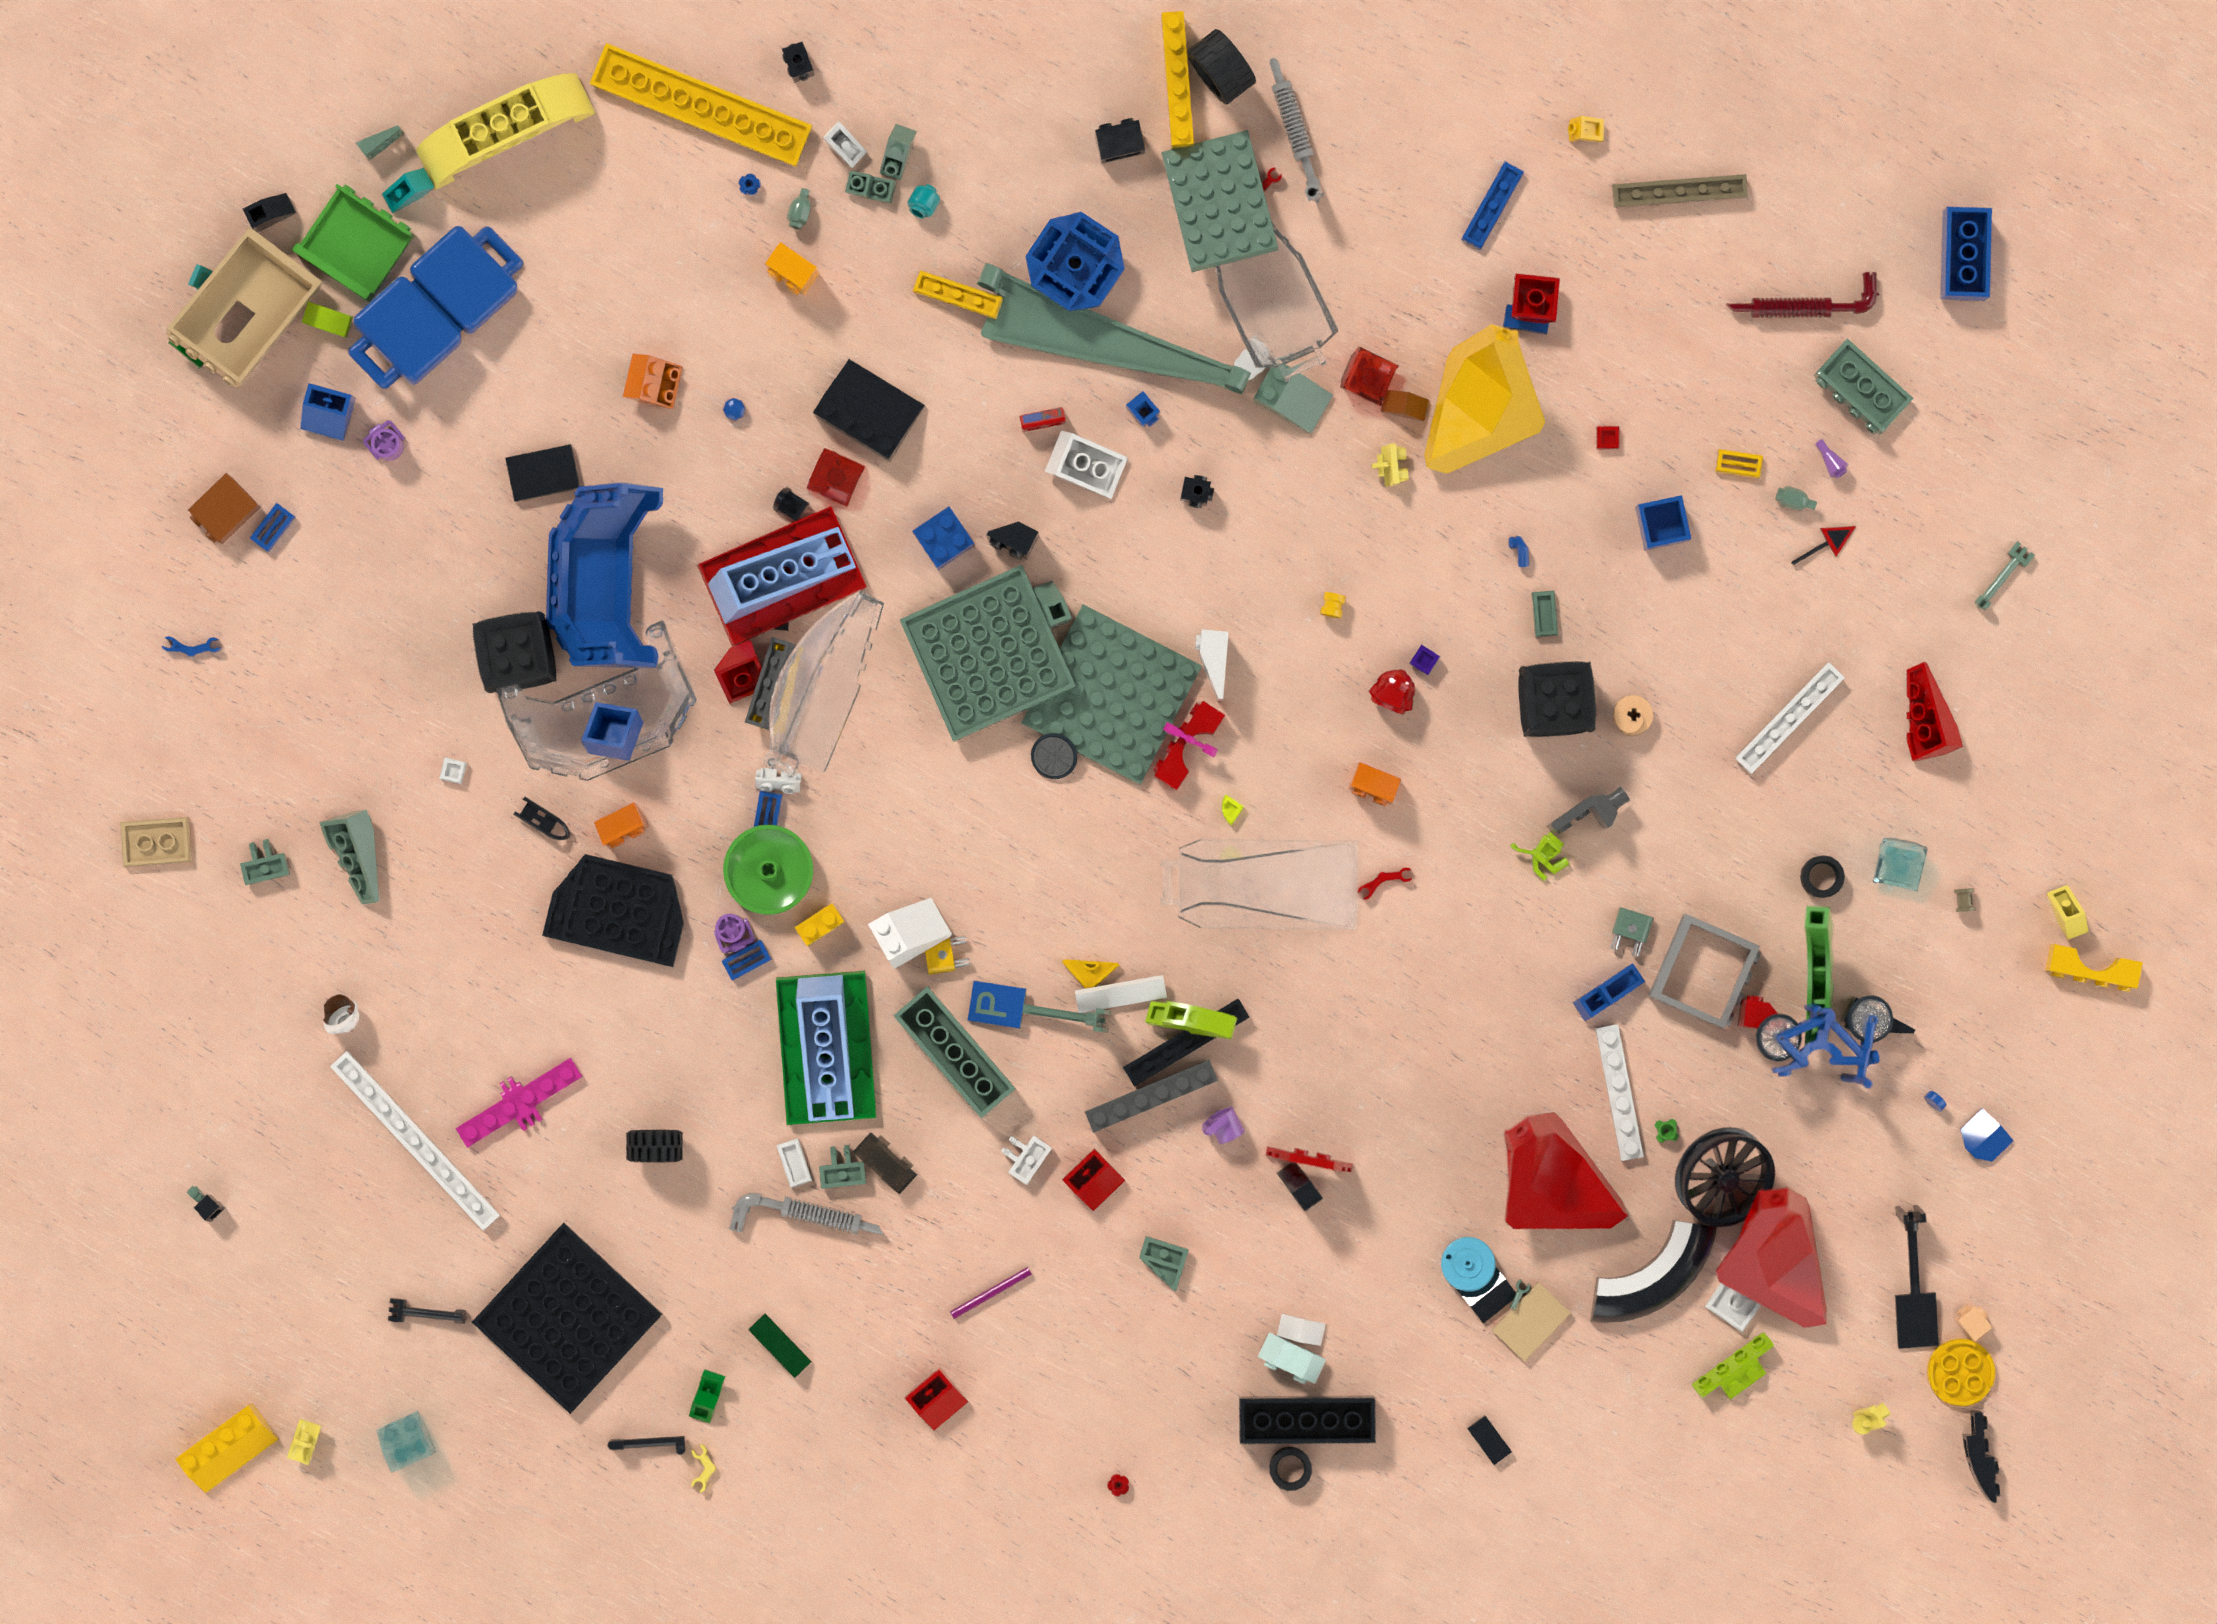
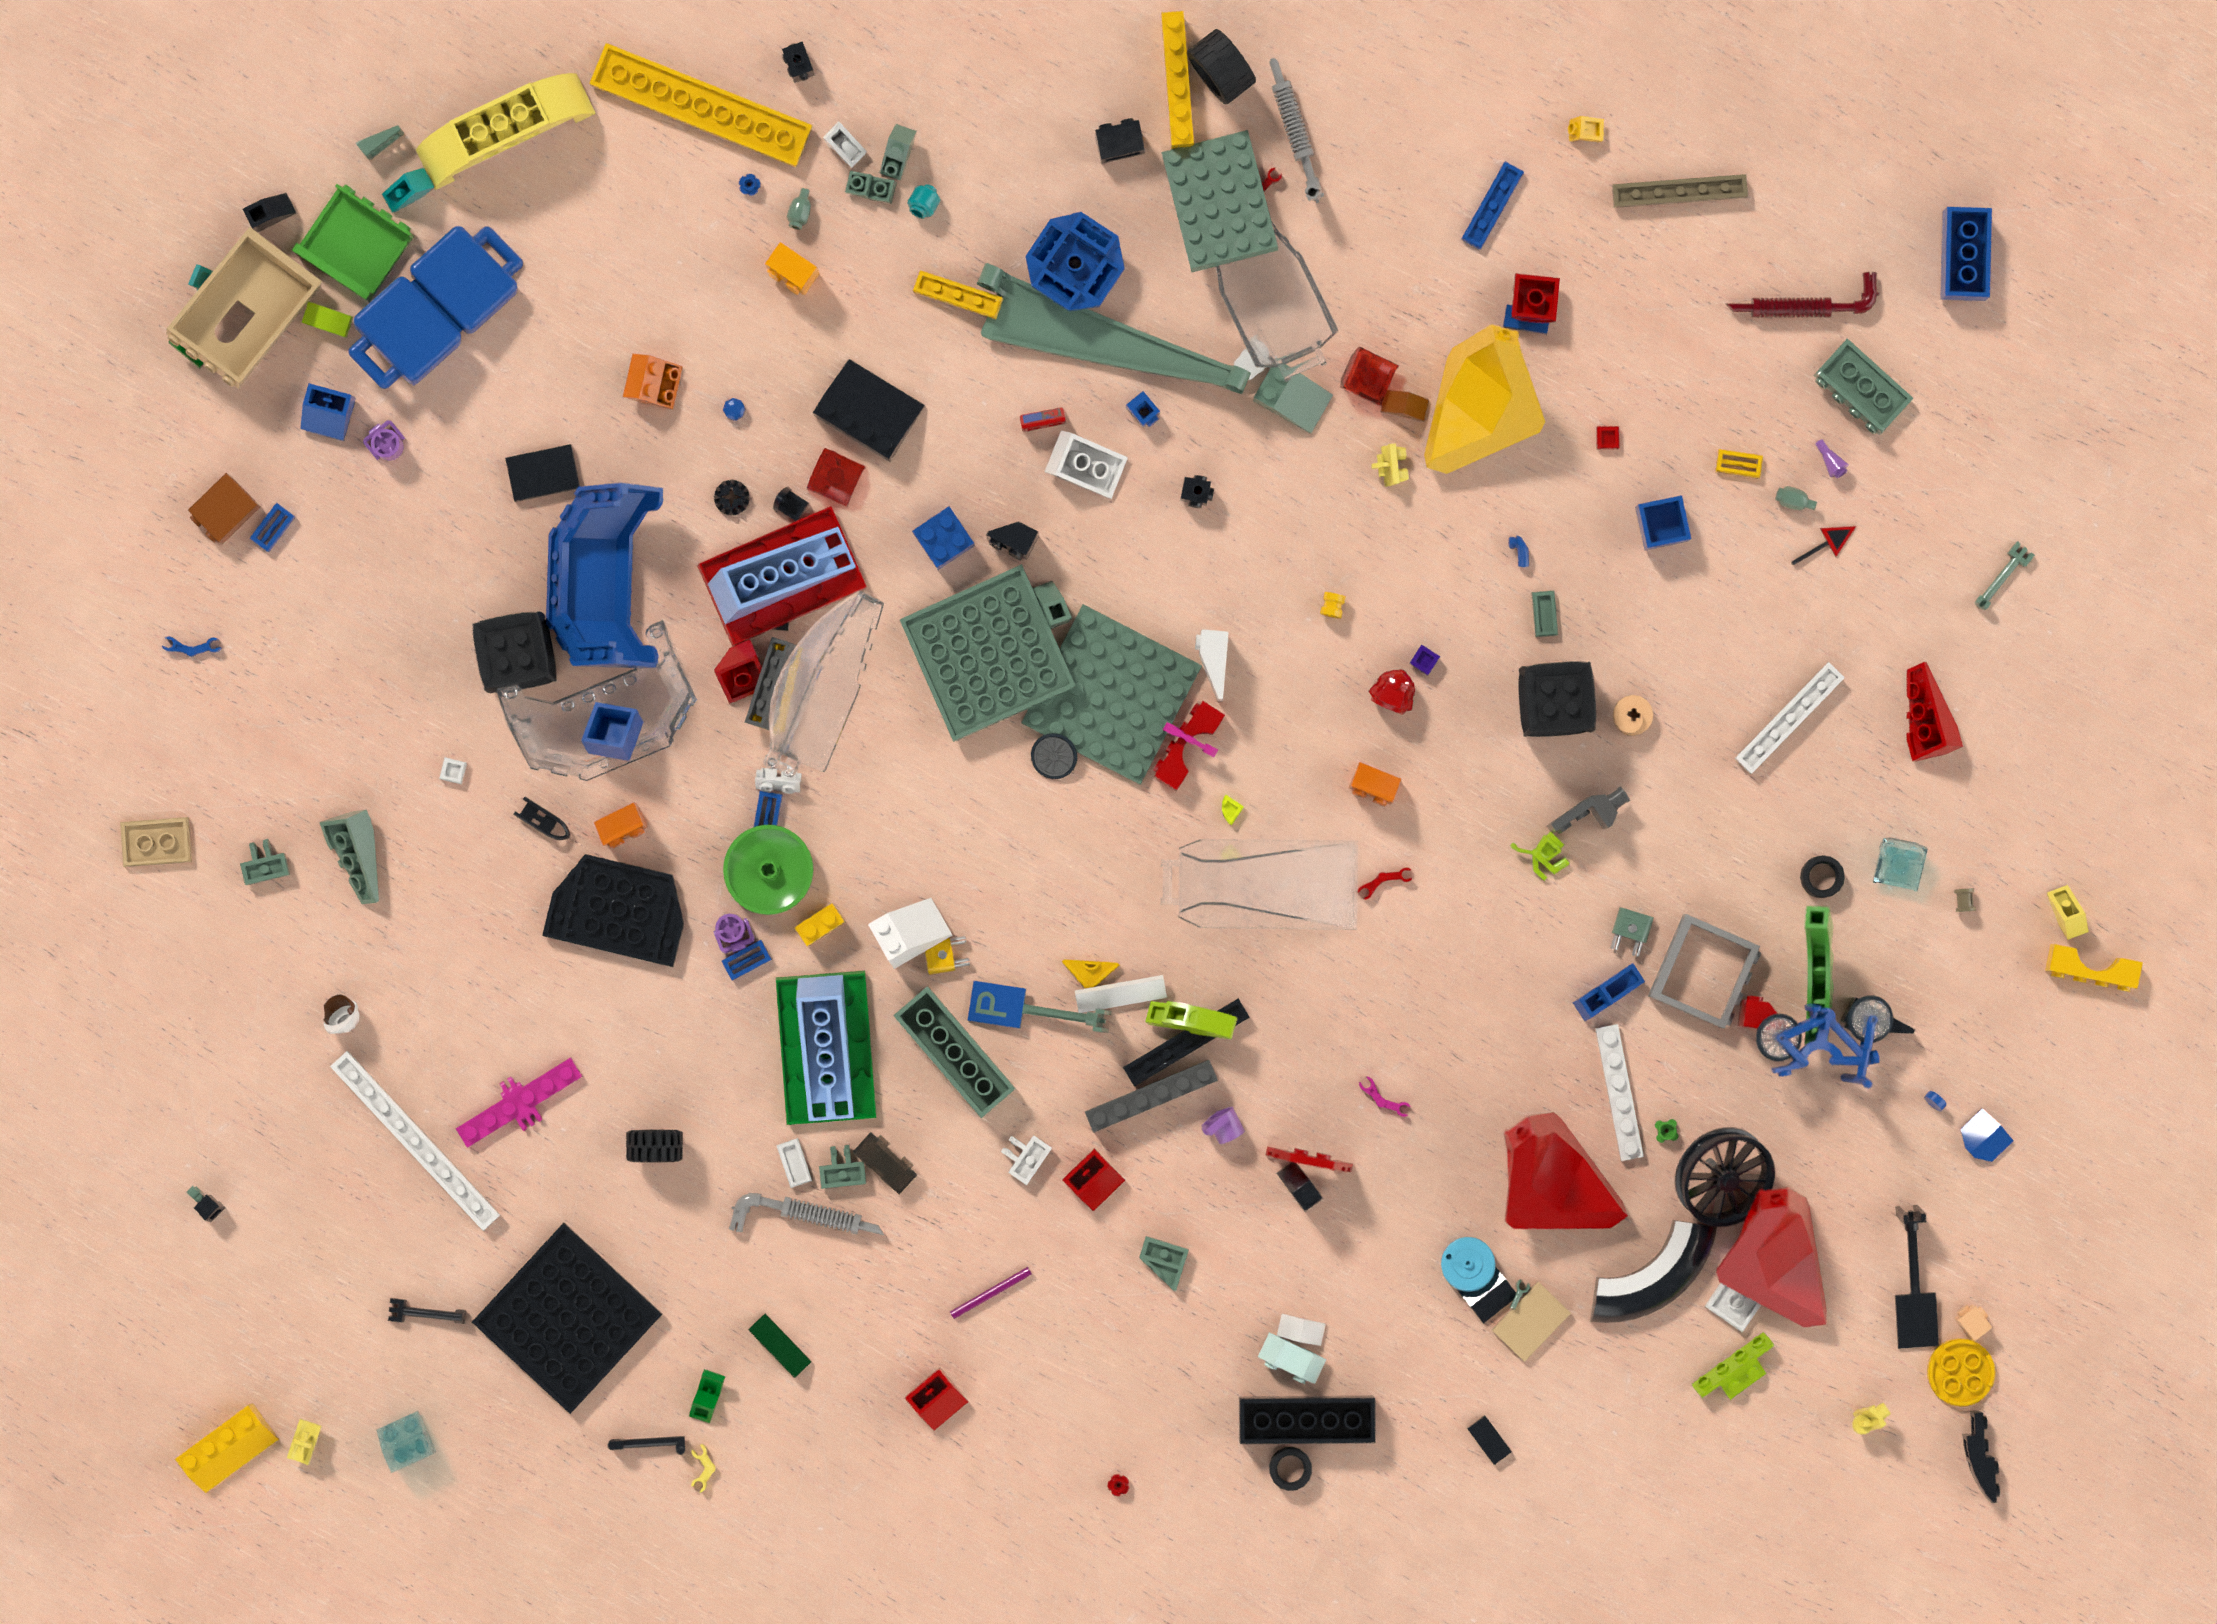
none -> black gear [714,479,750,515]
none -> dark pink piece [1359,1076,1411,1117]

